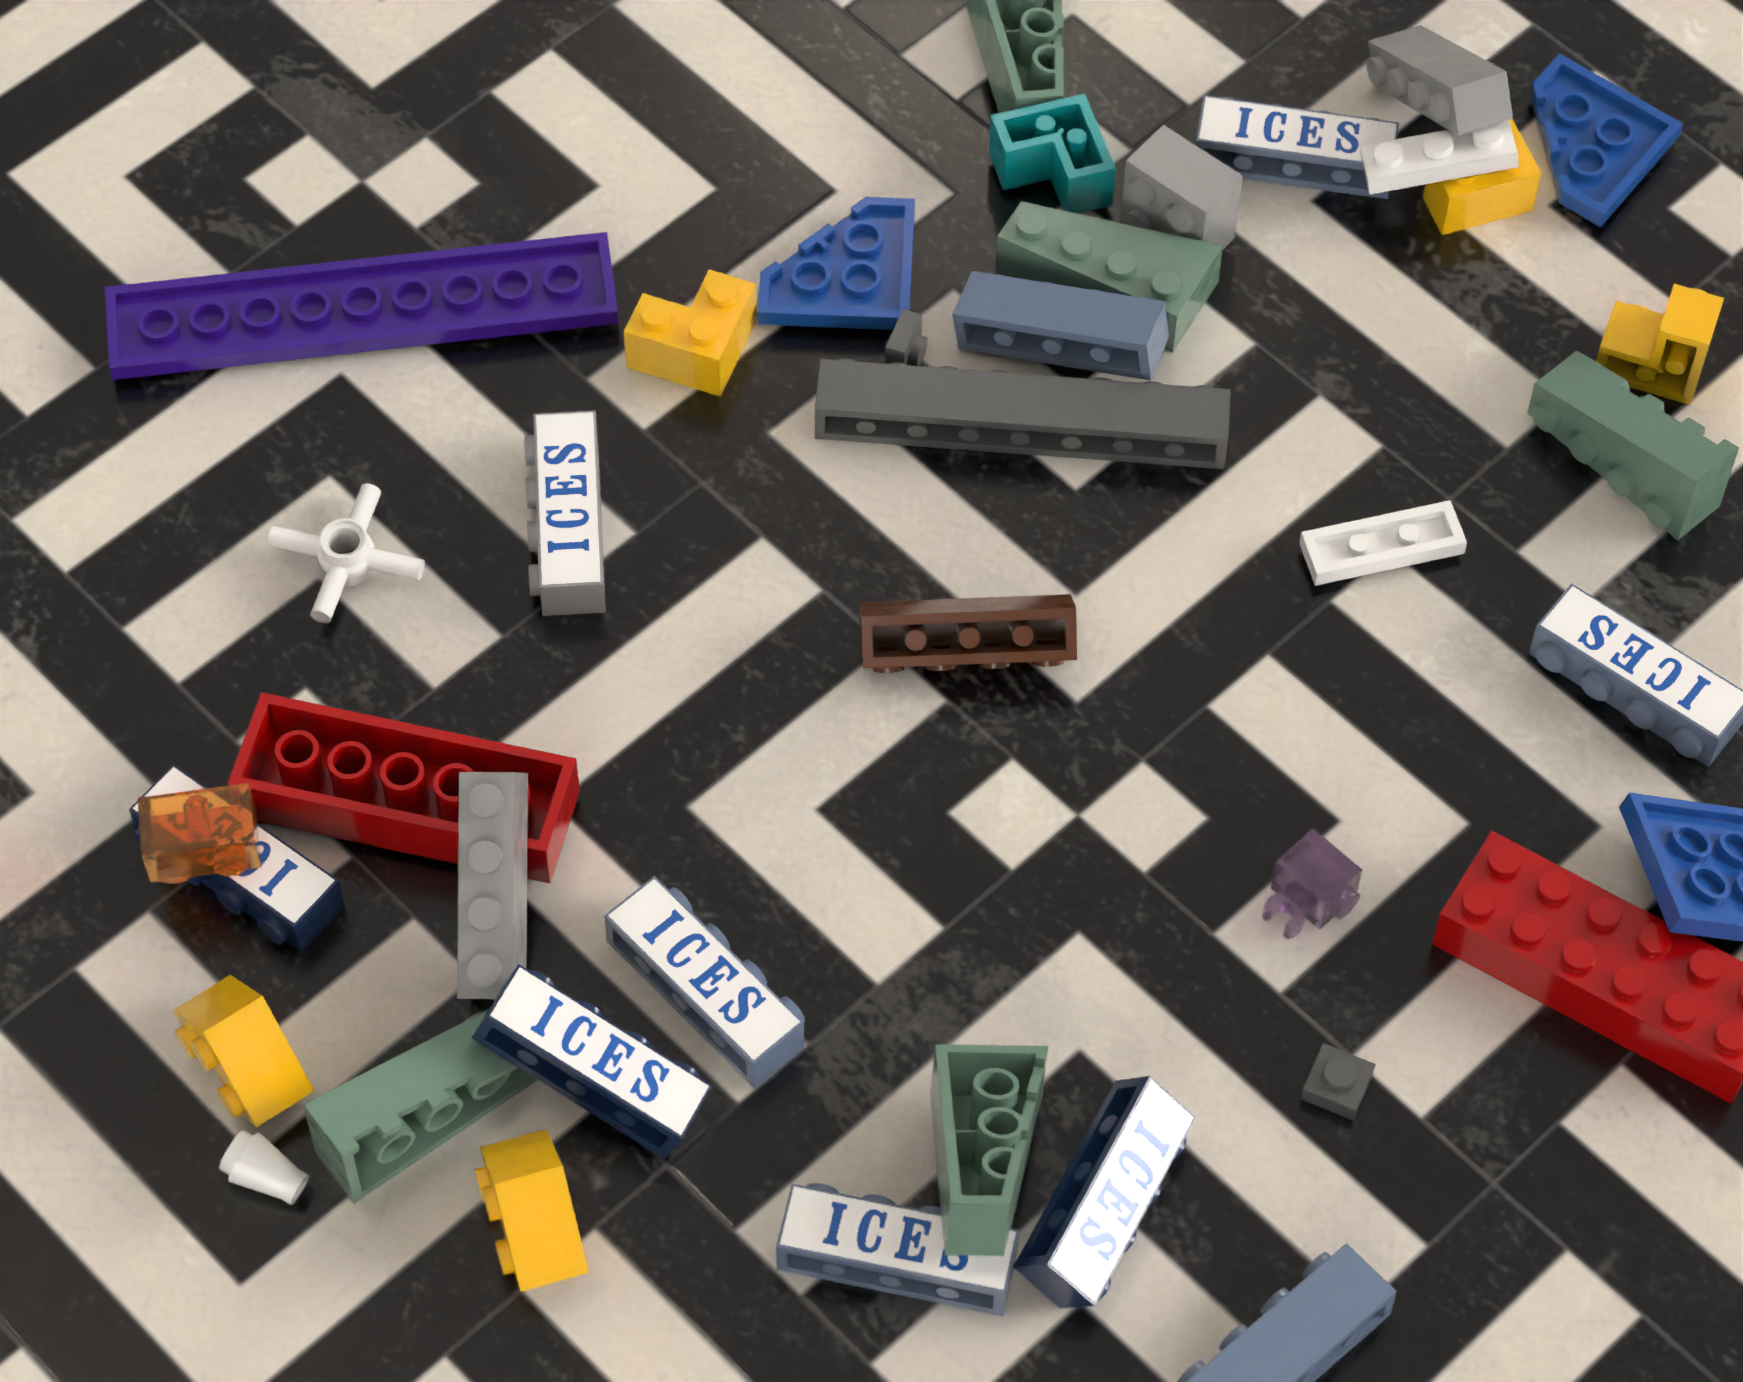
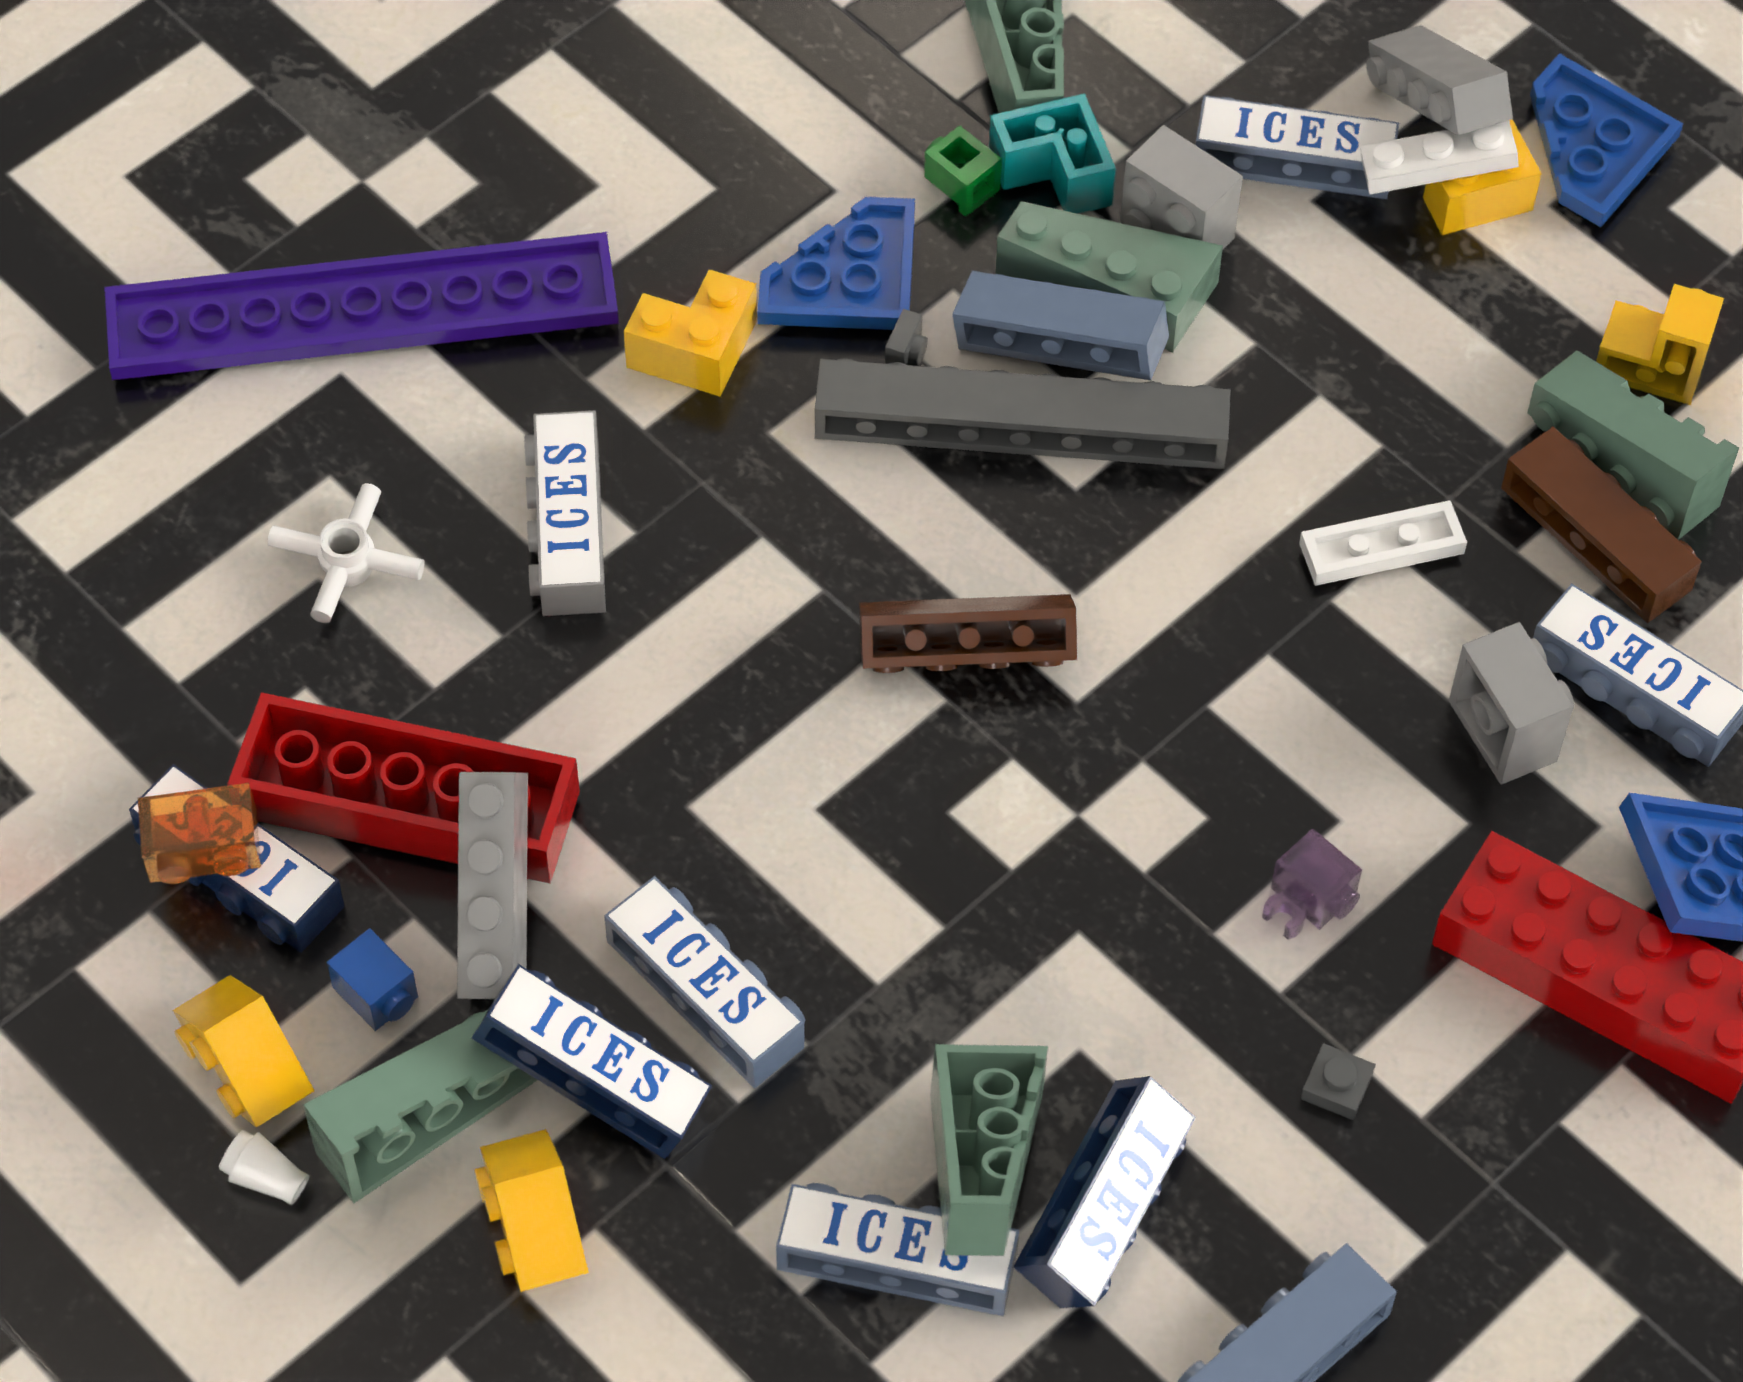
none -> blue brick [327,928,418,1031]
none -> green brick [924,125,1002,216]
none -> light grey brick [1449,622,1574,785]
none -> reddish brown brick [1501,427,1702,624]

